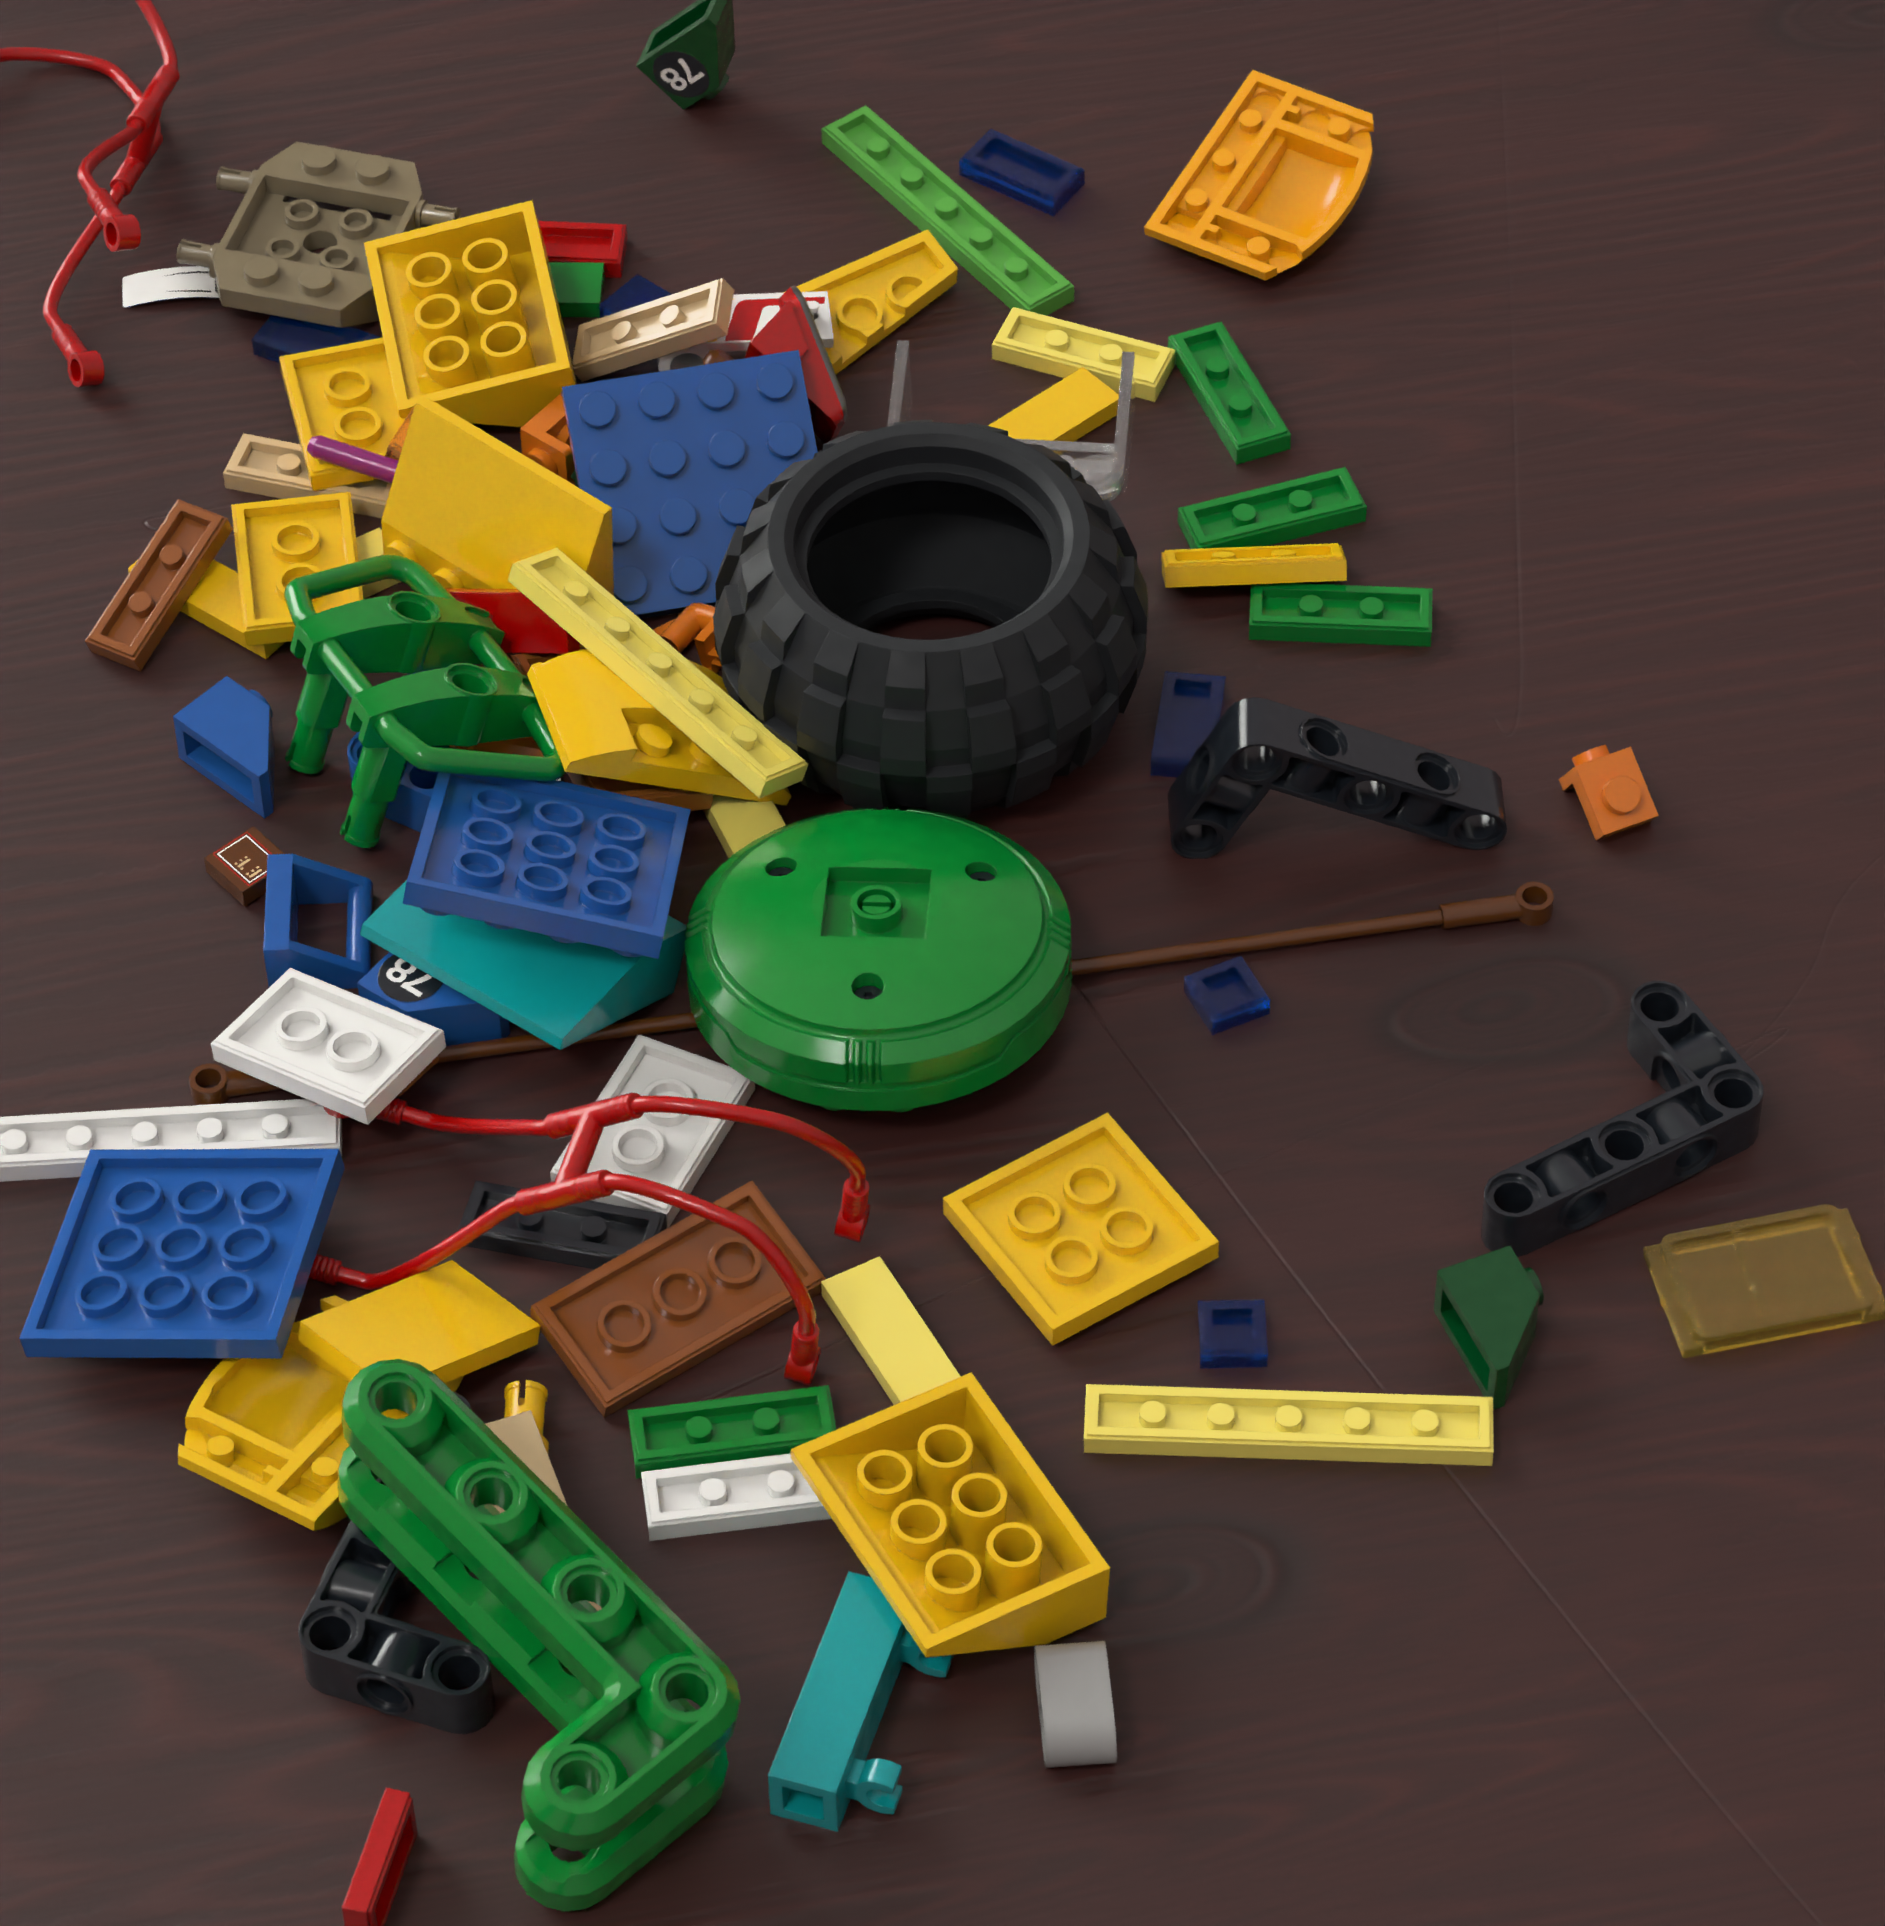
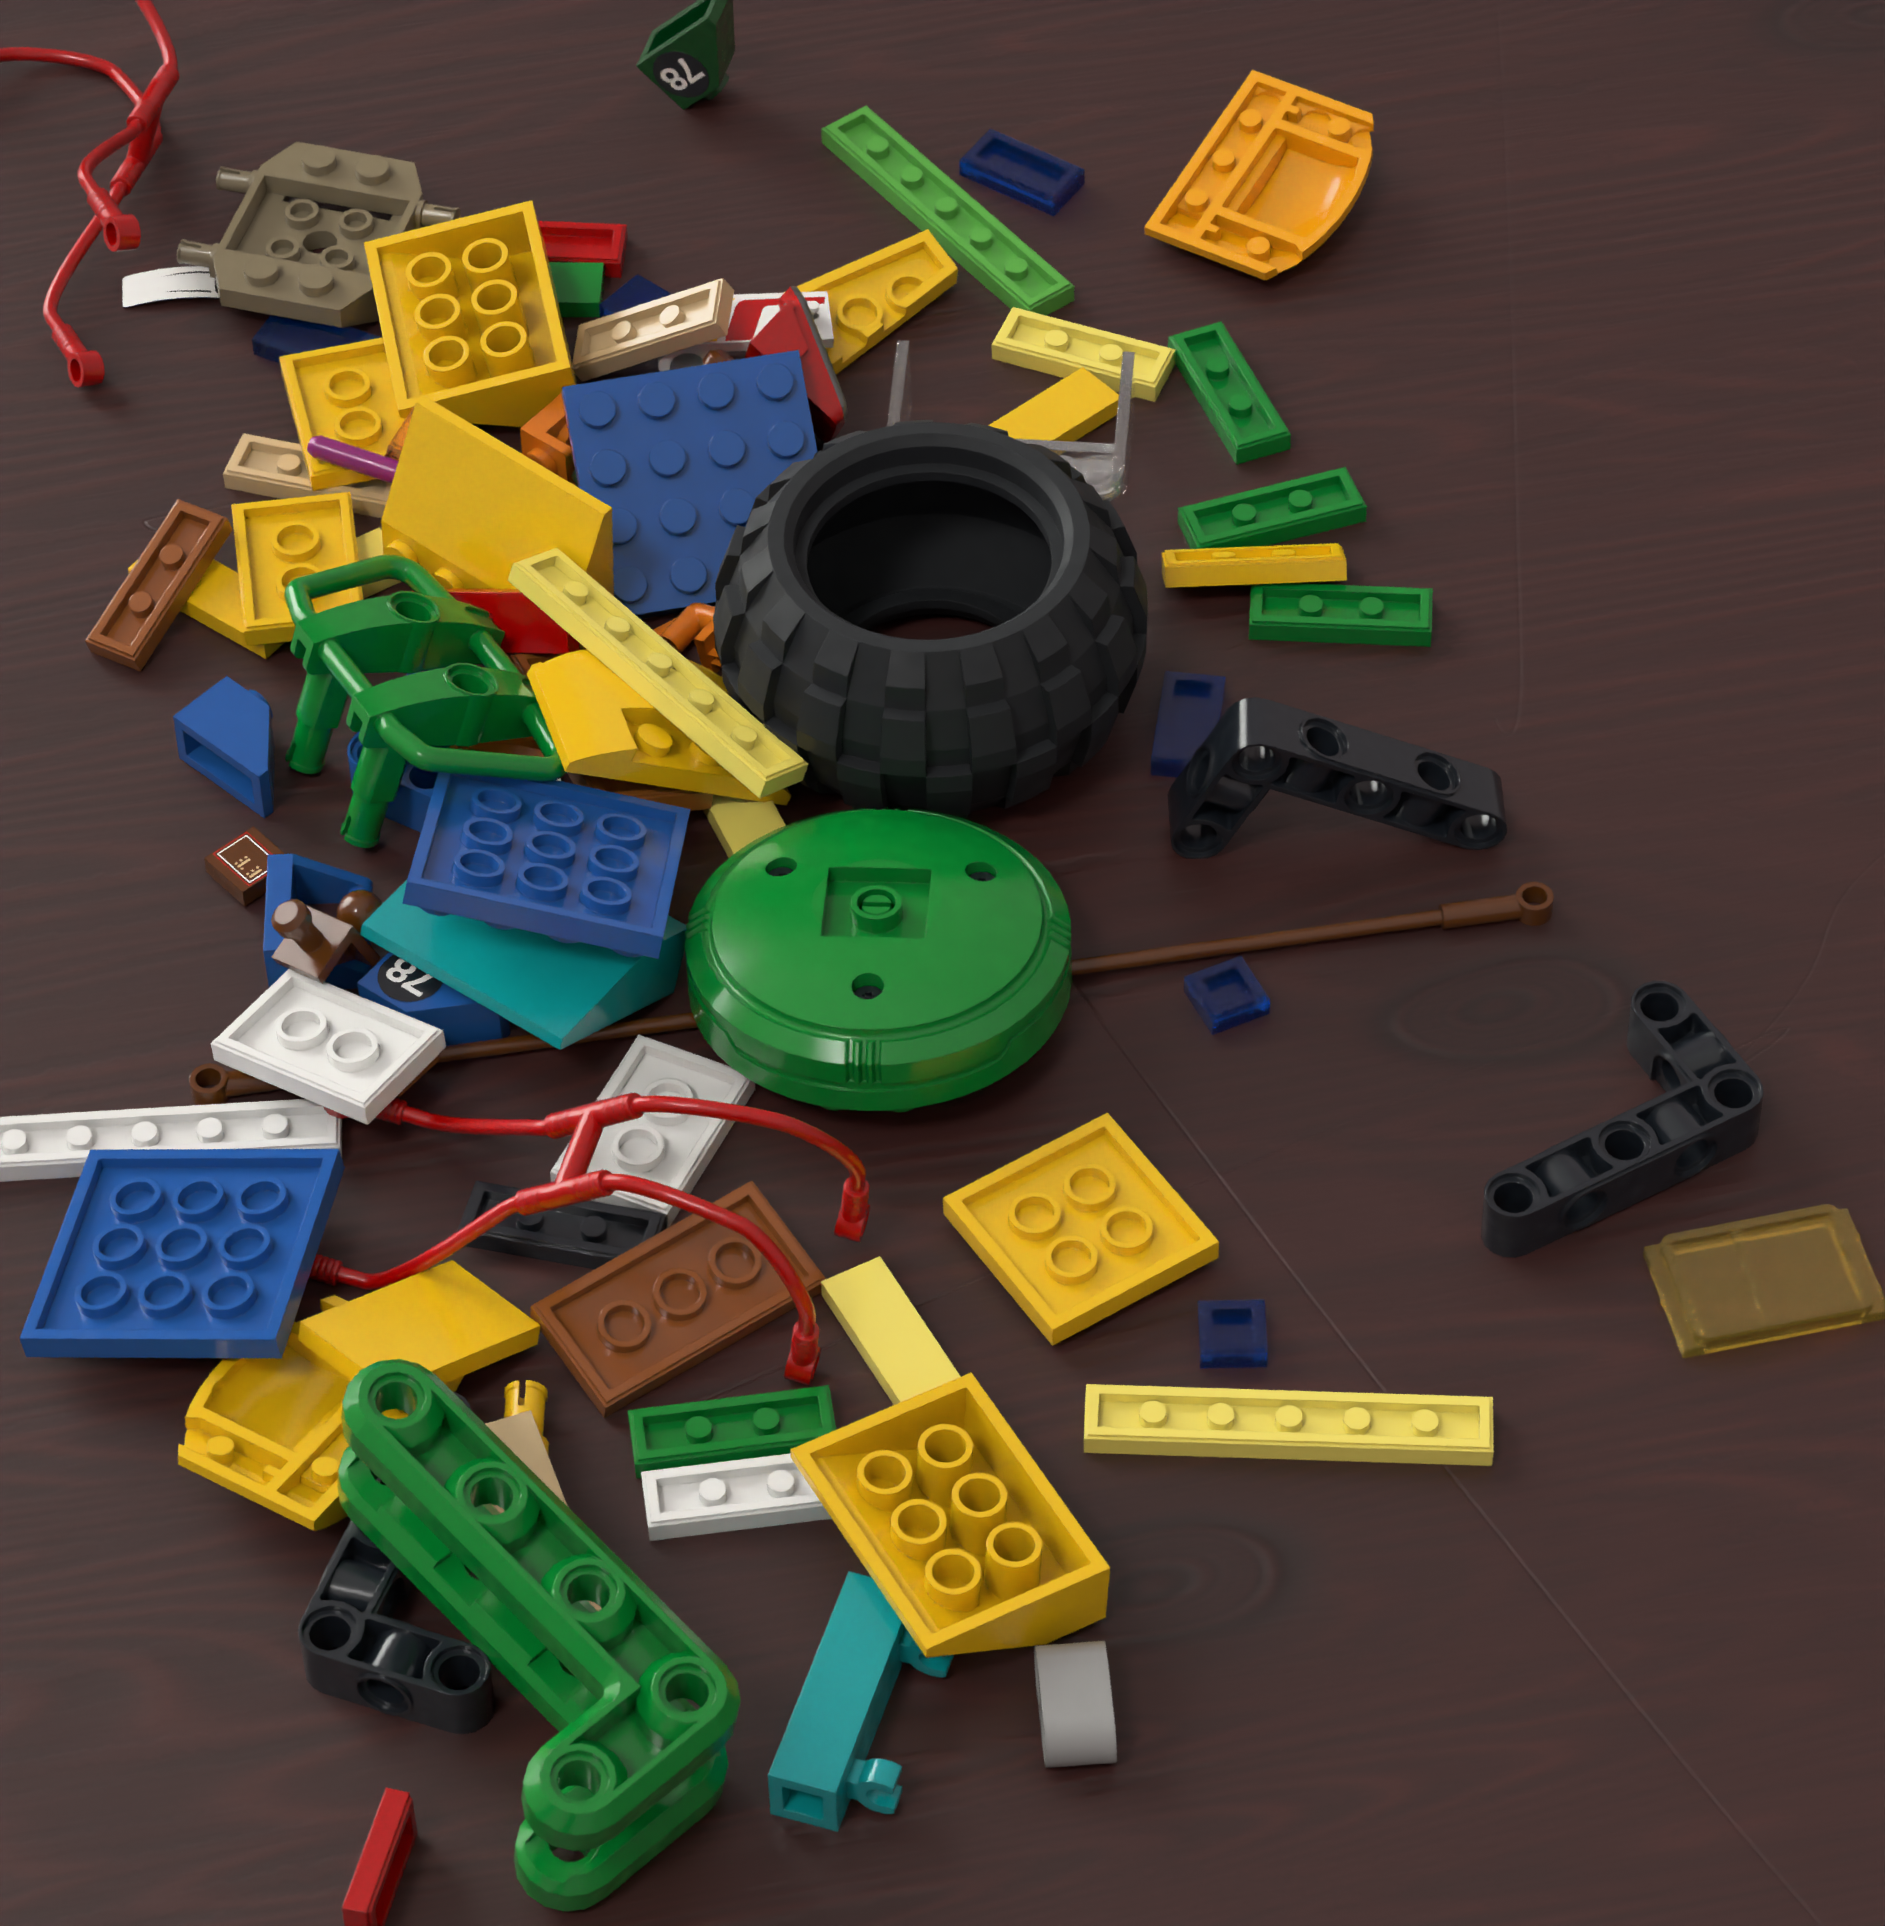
dark green slope [1434,1246,1544,1410] -> none
orange bracket [1558,745,1659,841] -> none
none -> reddish brown piece [271,890,382,984]

